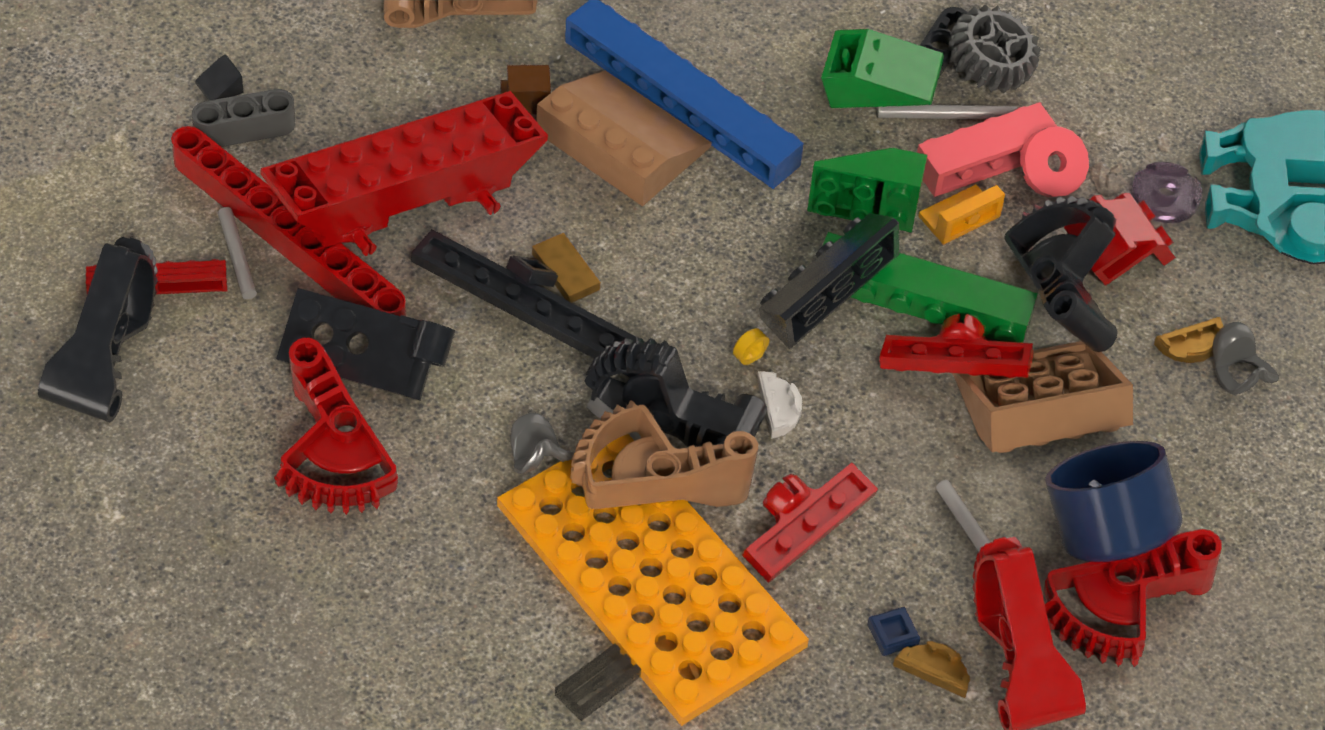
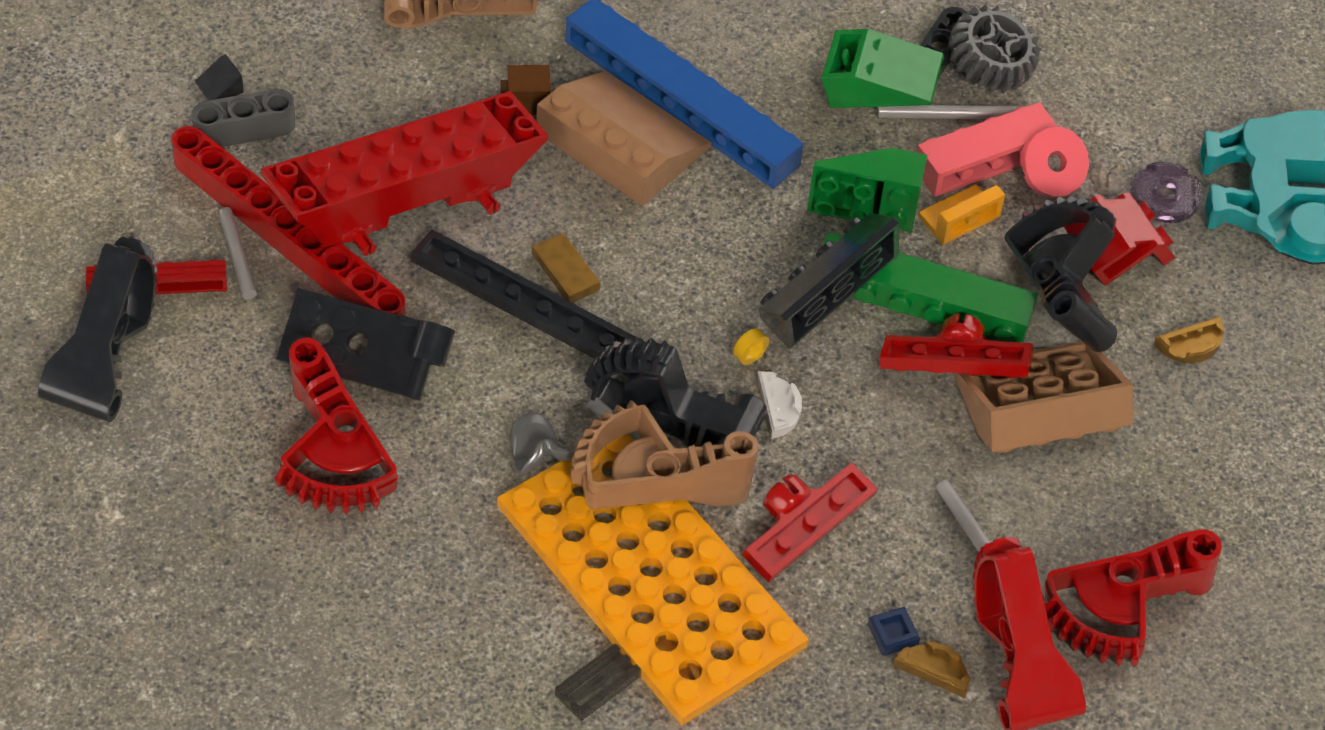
black tile [506,255,558,287] -> none
dark blue piece [1045,441,1183,562] -> none
dark grey piece [1213,322,1279,395] -> none

